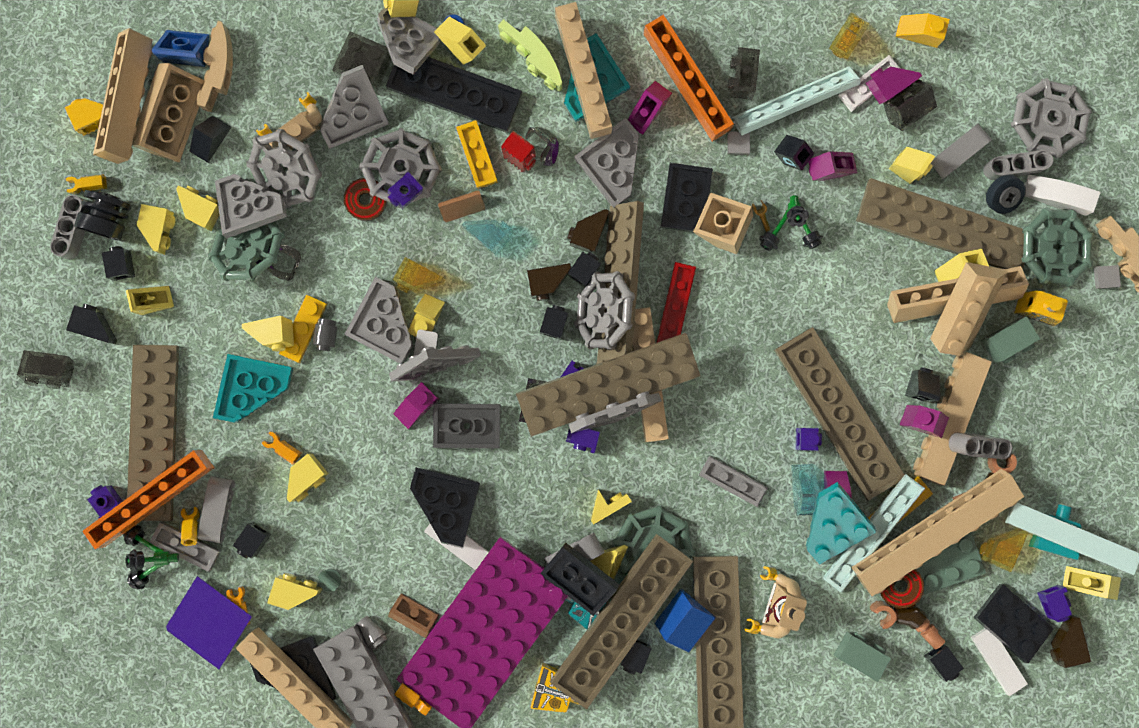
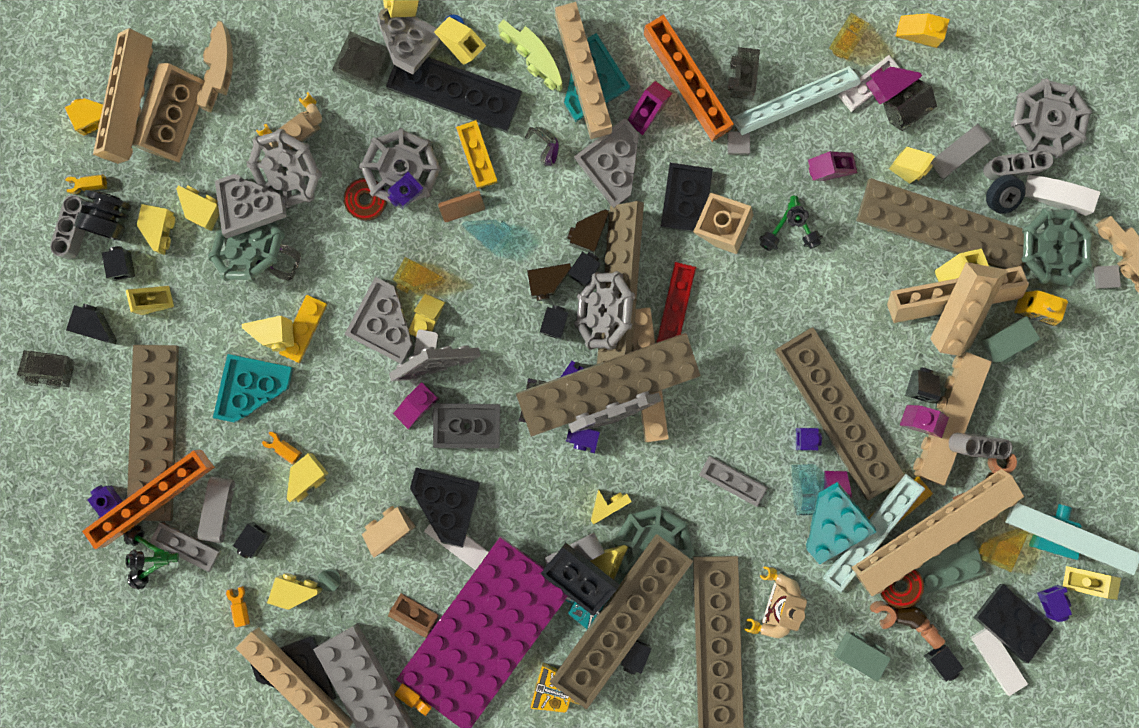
blue slope [152,30,209,67] -> none
dark purple sticker [166,576,252,670] -> none
yellow bar [181,507,200,546] -> none
black slope [189,116,231,163] -> none
dark grey brick [313,319,337,351] -> none
light grey plate [320,65,389,149] -> none
light grey cone [357,616,388,650] -> none
red brick [501,131,536,172] -> none
blue slope [654,589,716,652] -> none
pearl gold hand [752,200,771,232] -> none
black brick [774,135,815,171] -> none
dark brown slope [1050,615,1091,668] -> none
none -> tan slope [362,506,416,558]

